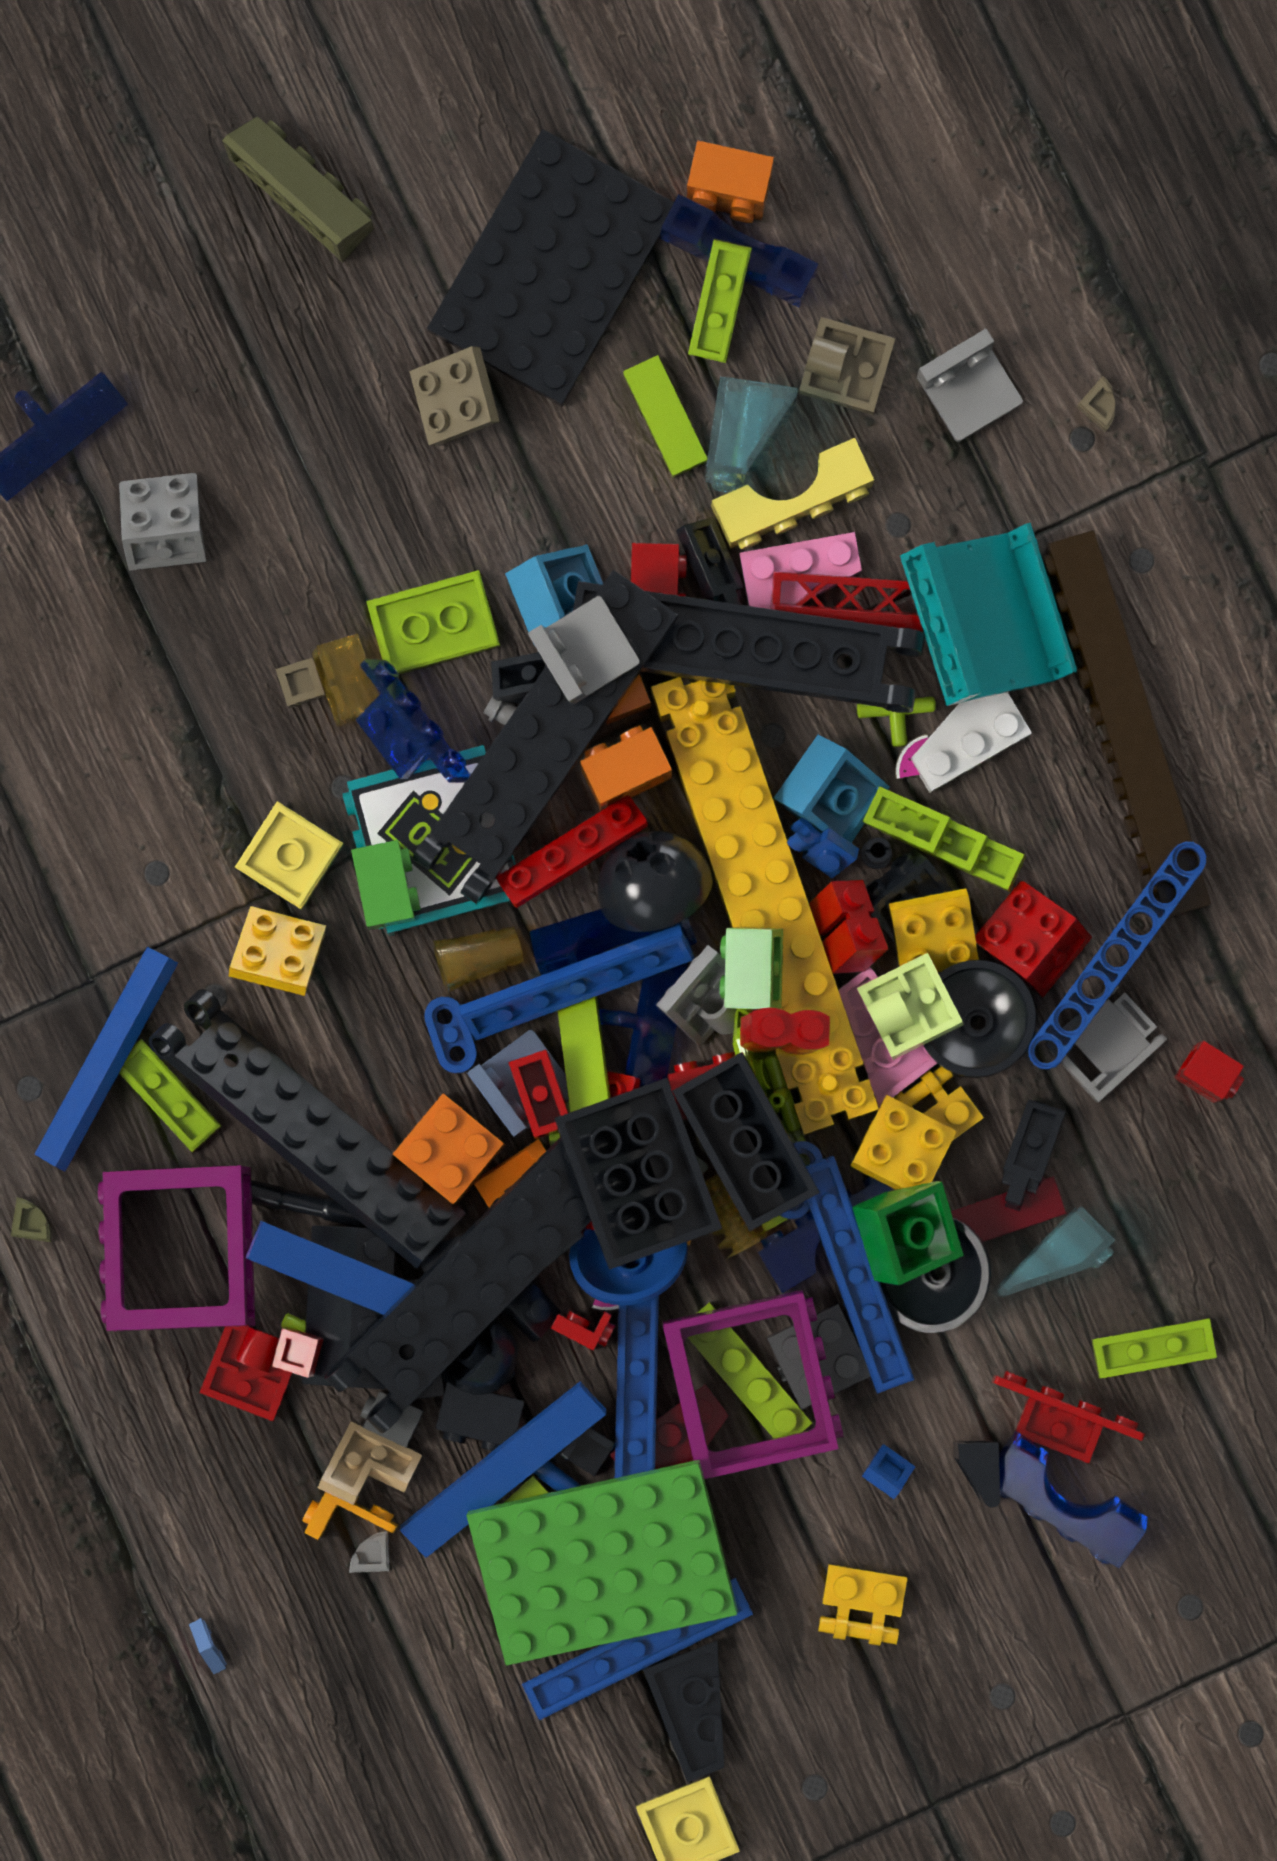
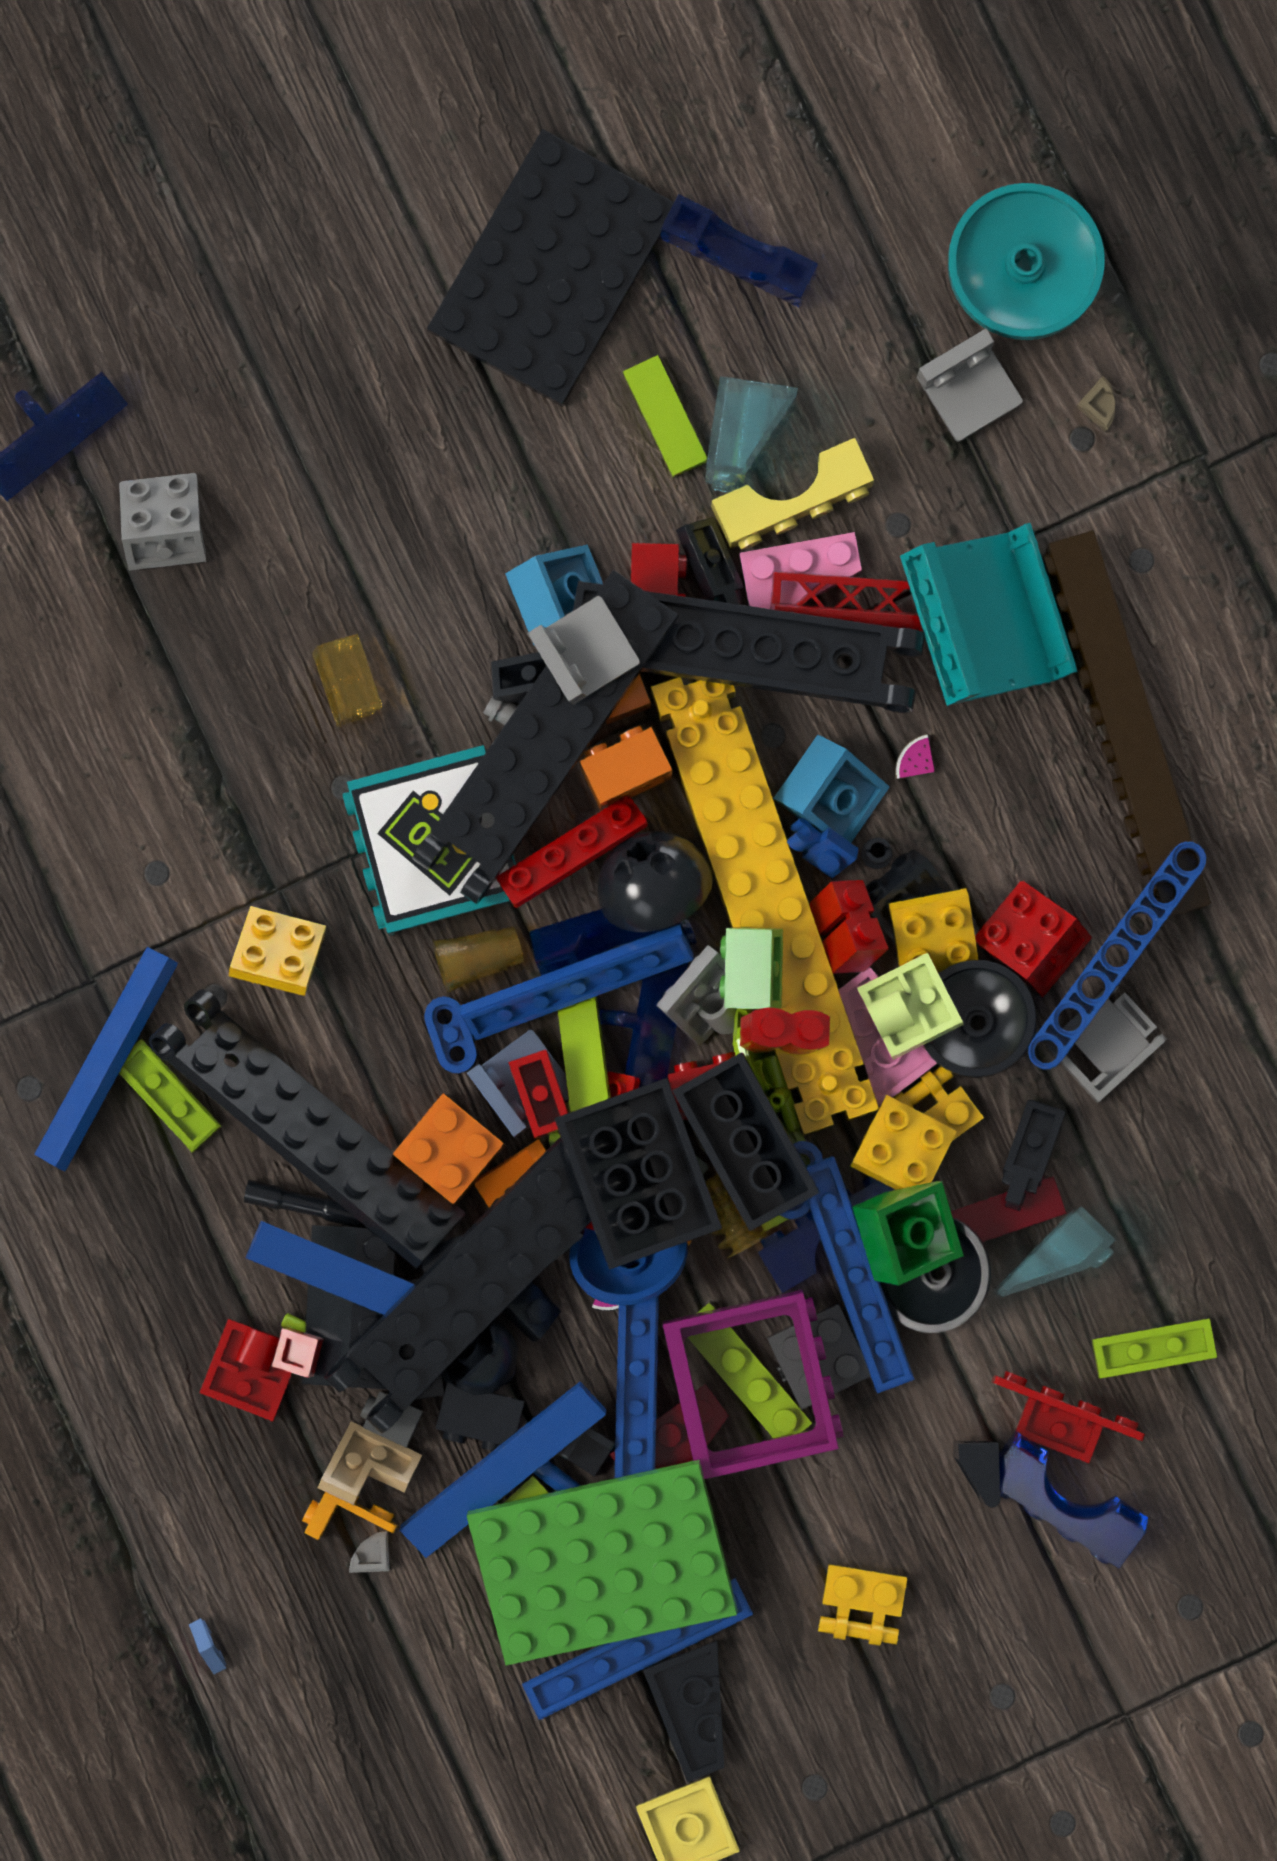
olive tile [11,1197,52,1242] -> none
magenta piece [98,1165,255,1332] -> none
olive slope [222,116,374,262] -> none
light yellow plate [235,801,344,910] -> none
dark tan tile [276,657,326,708] -> none
bright green brick [351,840,421,930] -> none
clear blue bracket [356,659,471,783] -> none
lime tile [366,570,500,678] -> none
dark tan plate [409,346,500,446] -> none
red bracket [551,1311,616,1351] -> none
orange brick [686,140,774,223] -> none
lime tile [688,239,752,363] -> none
dark tan plate [799,317,896,415] -> none
lime piece [857,696,936,747] -> none
blue plate [862,1444,915,1499] -> none
lime slope [863,786,1026,892] -> none
white wing [911,692,1032,793] -> none
red piece [1174,1040,1244,1103] -> none
none -> teal dish [948,183,1105,340]

